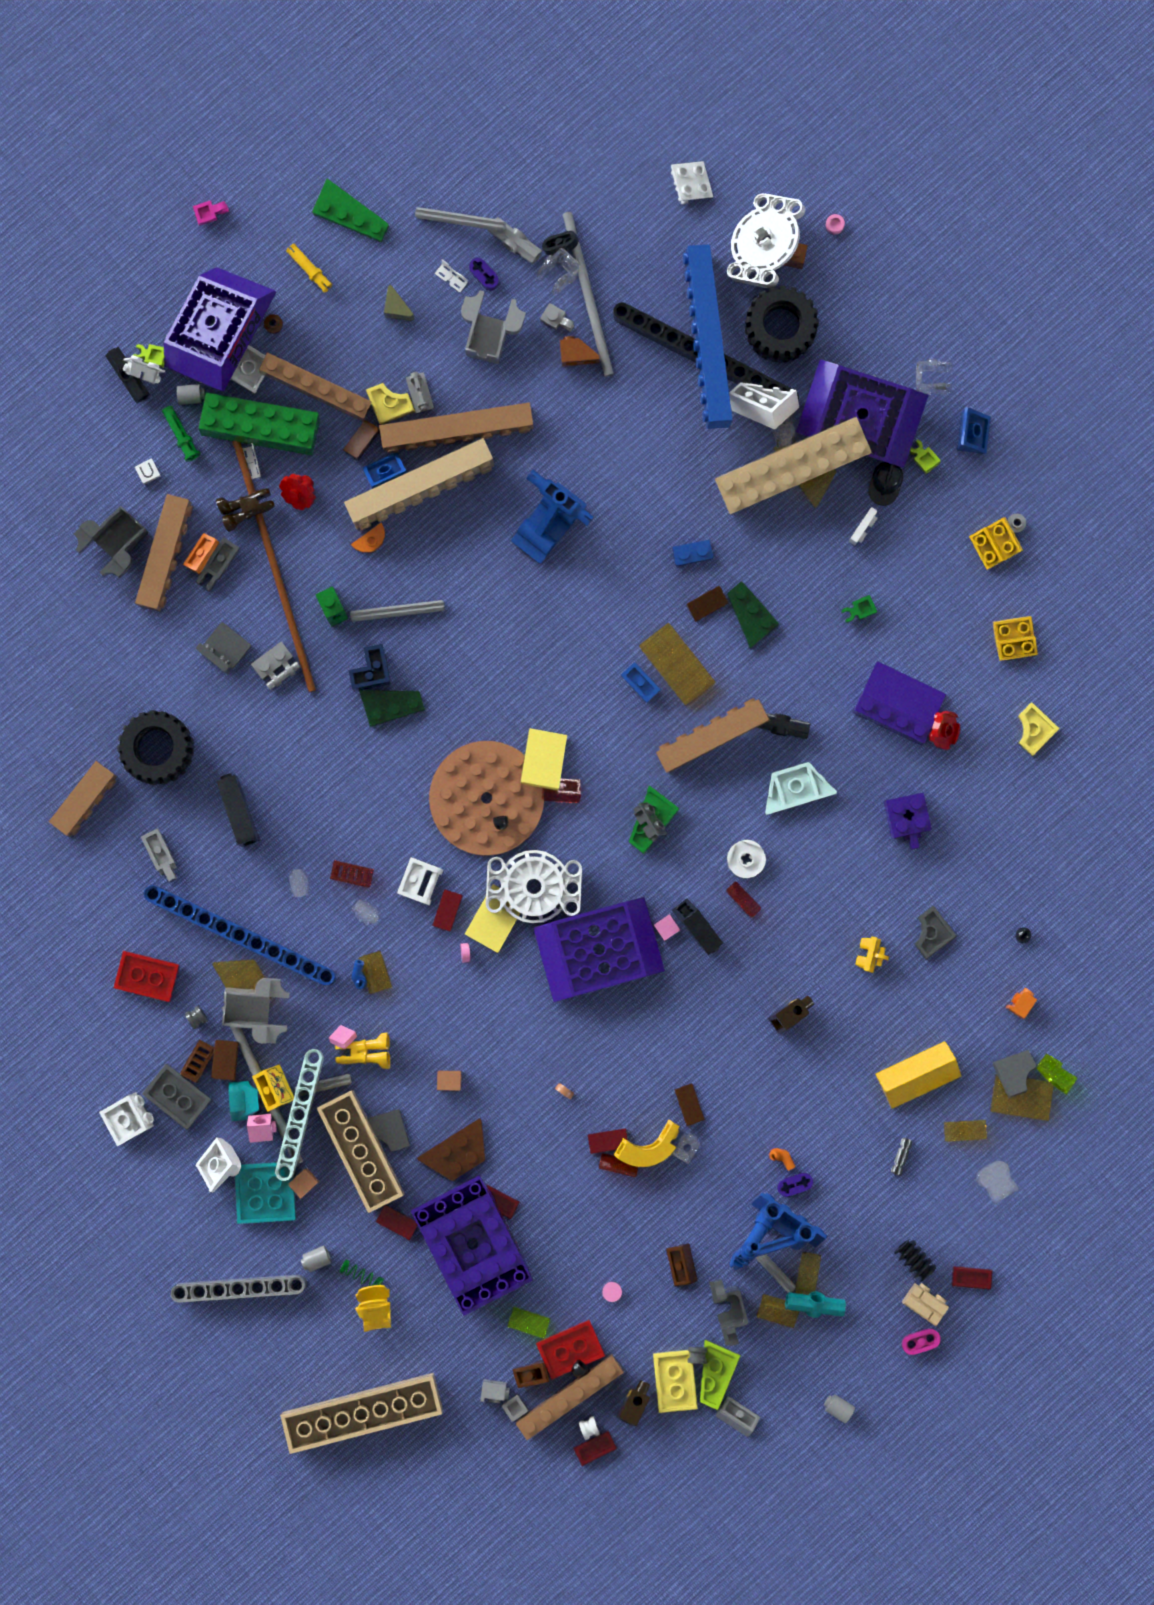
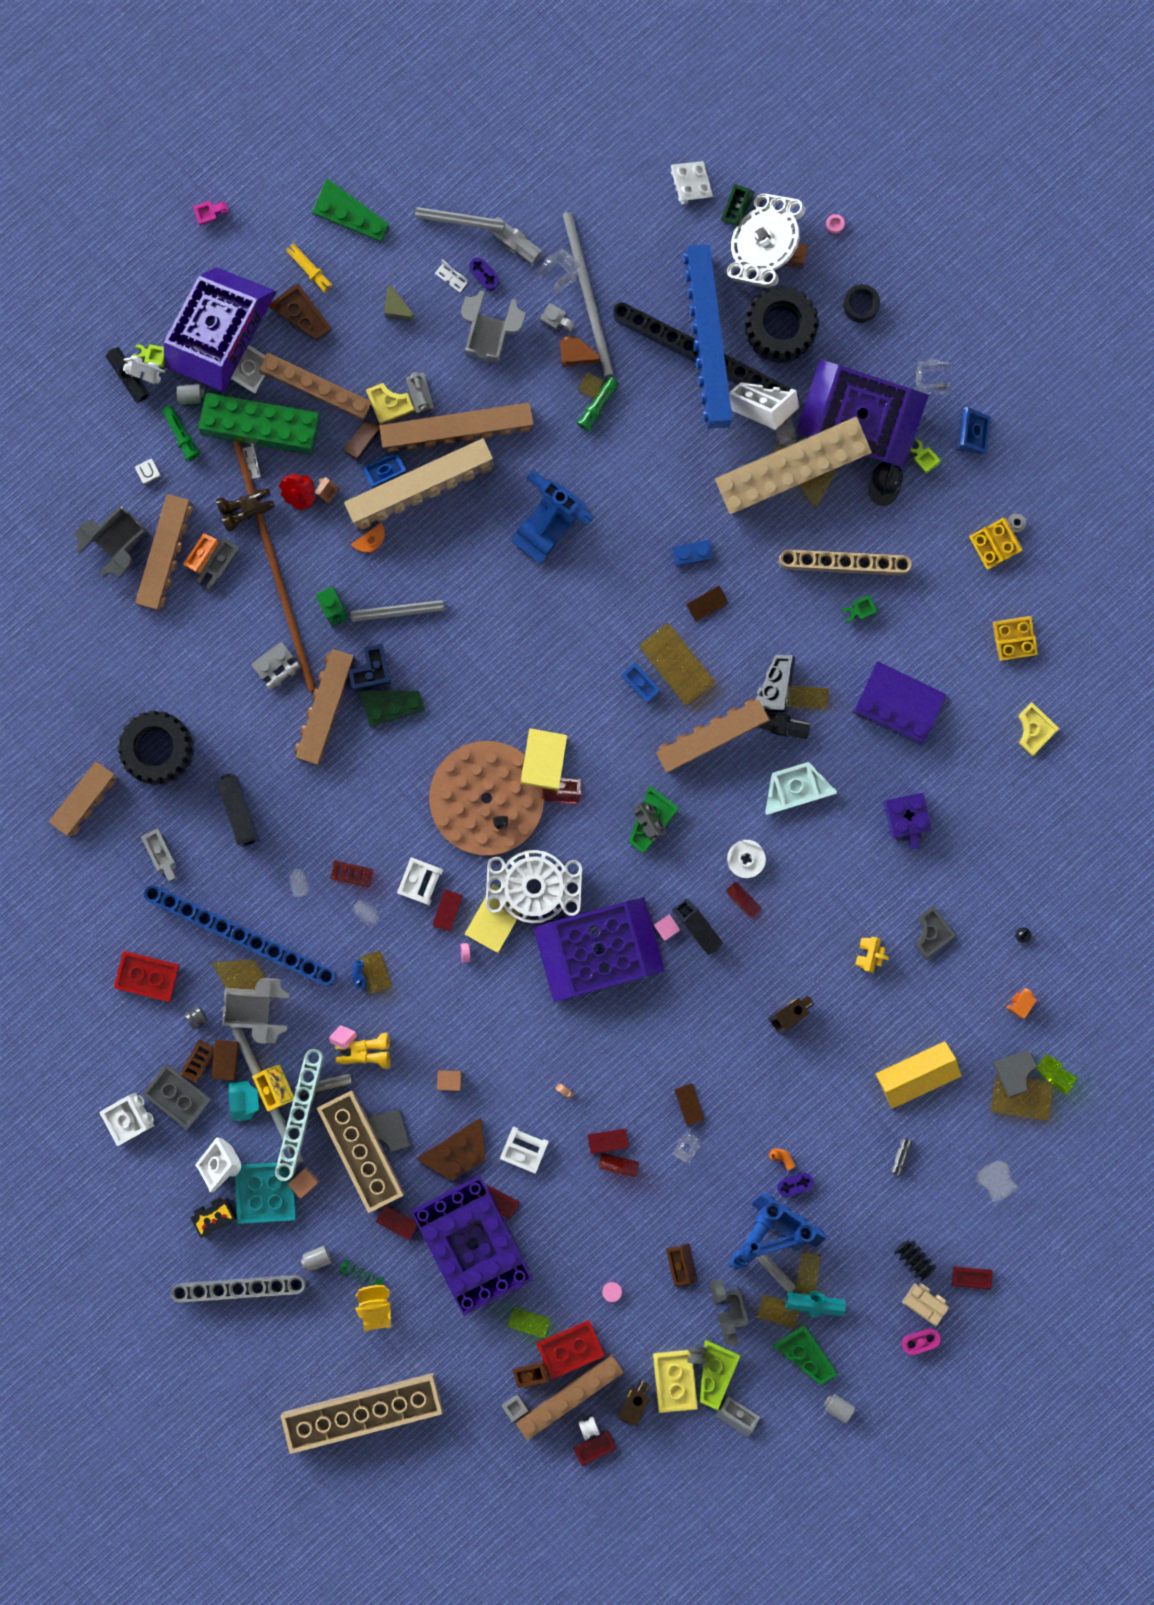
dark grey bracket [195,622,251,675] -> none
bright pink brick [247,1114,277,1143] -> none
reddish brown plate [264,314,283,334] -> none
light grey brick [480,1379,510,1403] -> none
black plate [542,231,579,256] -> none
black hinge [571,1360,589,1377] -> none
yellow arch [614,1120,680,1167] -> none
dark green wing [727,581,779,649] -> none
white plate [849,507,877,546] -> none
red plate [929,711,960,750] -> none
clear yellow slope [944,1120,987,1142] -> none
none -> brick [190,1197,237,1238]
none -> reddish brown wing [269,284,332,341]
none -> medium nougat brick [294,649,355,766]
none -> nougat tile [314,477,339,504]
none -> white plate [500,1126,549,1174]
none -> green pin [576,377,619,432]
none -> clear yellow tile [578,373,604,399]
none -> dark green slope [721,184,755,226]
none -> wing [755,655,795,712]
none -> green wing [772,1324,837,1385]
none -> tan beam [779,550,912,576]
none -> clear yellow slope [789,686,829,709]
none -> black tyre [843,284,880,323]

